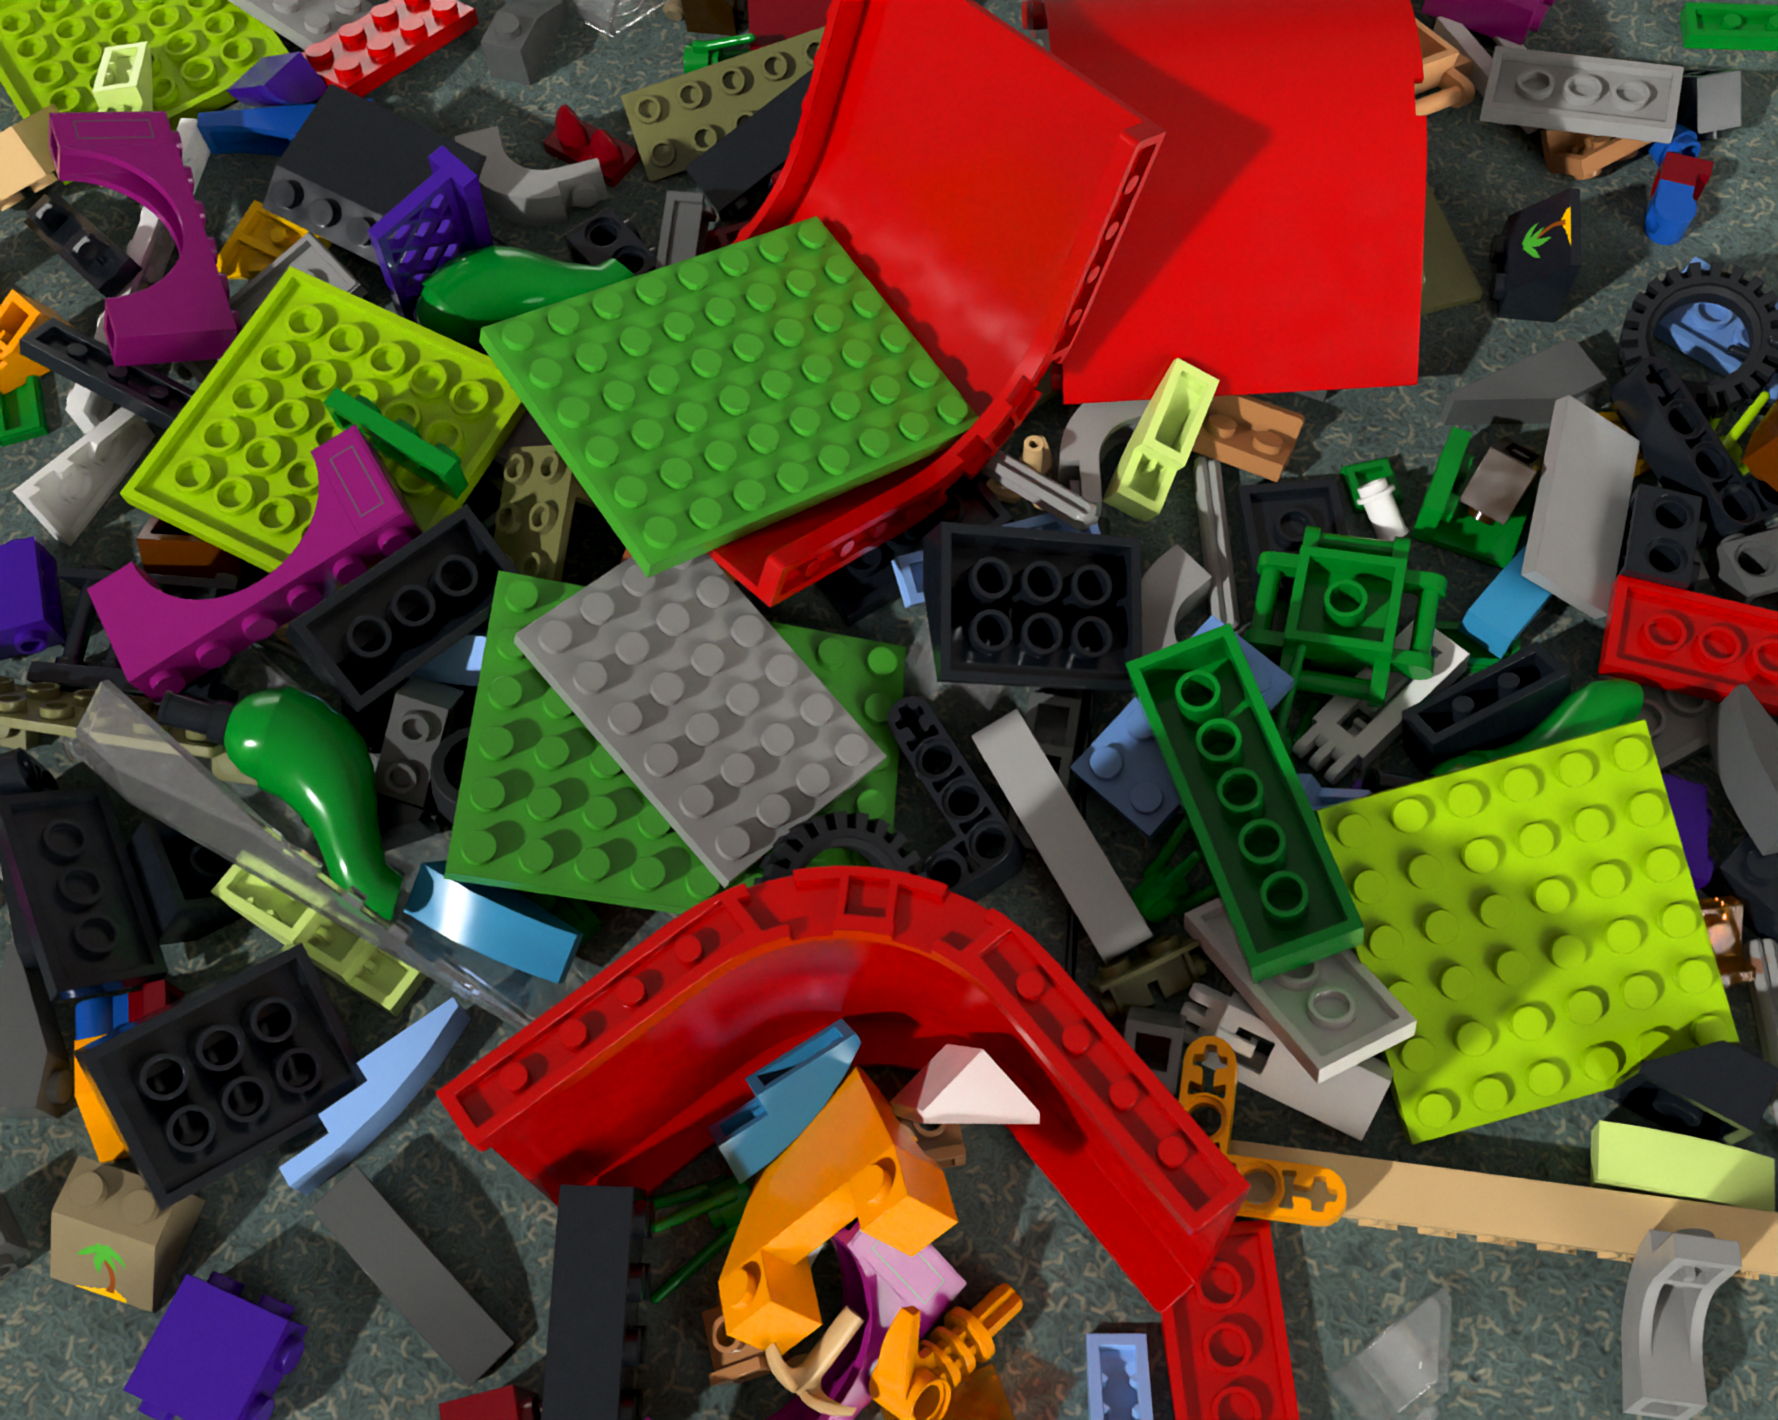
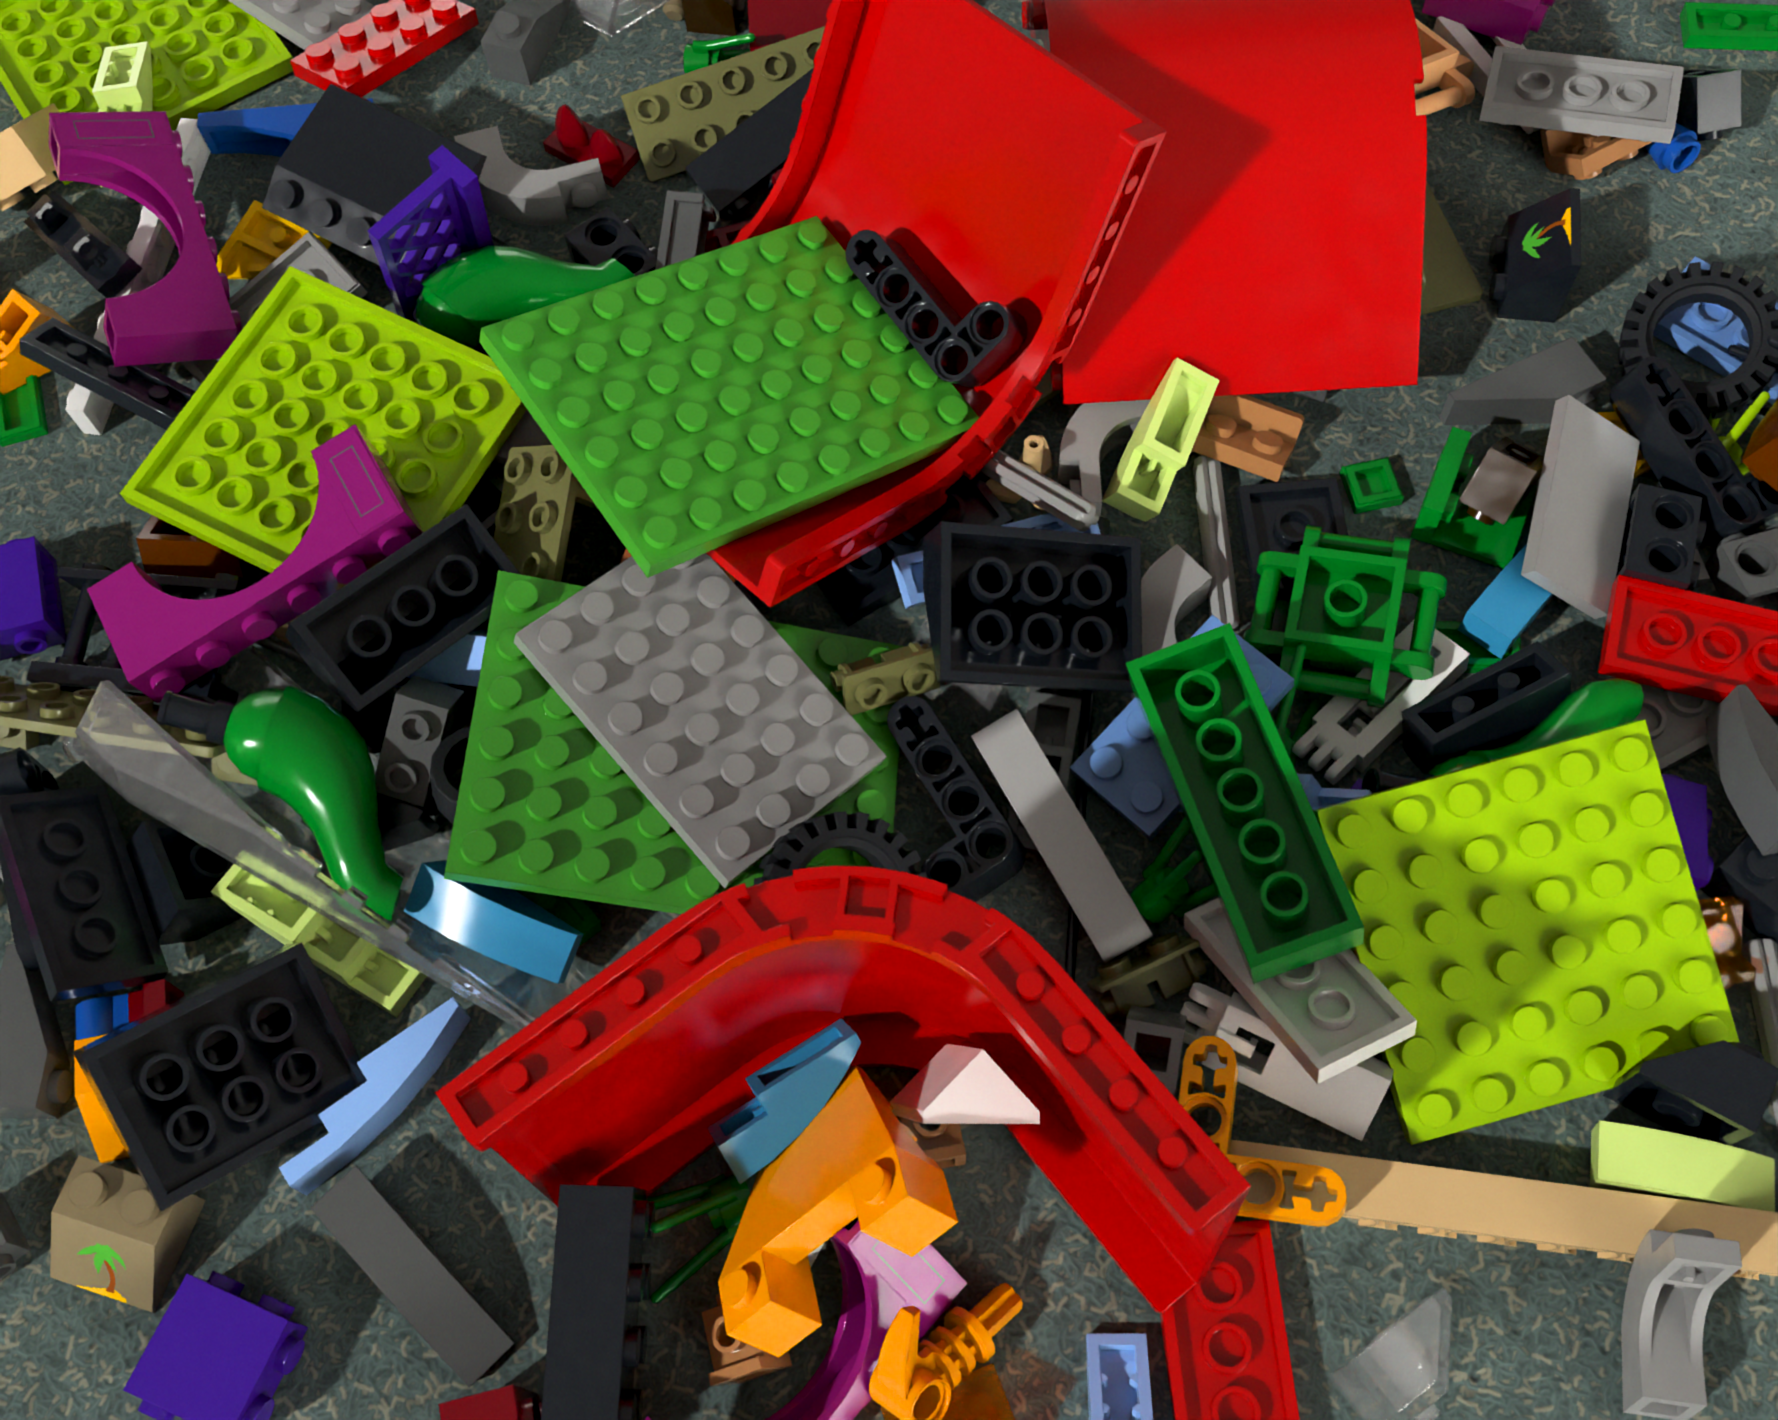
white wing [12,407,155,546] -> none
dark purple brick [227,51,328,108] -> none
green plate [323,387,469,500] -> none
tan plant [765,1305,865,1416] -> none
white pin [1356,477,1409,541] -> none
blue leg [1644,151,1714,245] -> none
none -> olive hinge [830,641,940,716]
none -> black beam [845,230,1027,388]

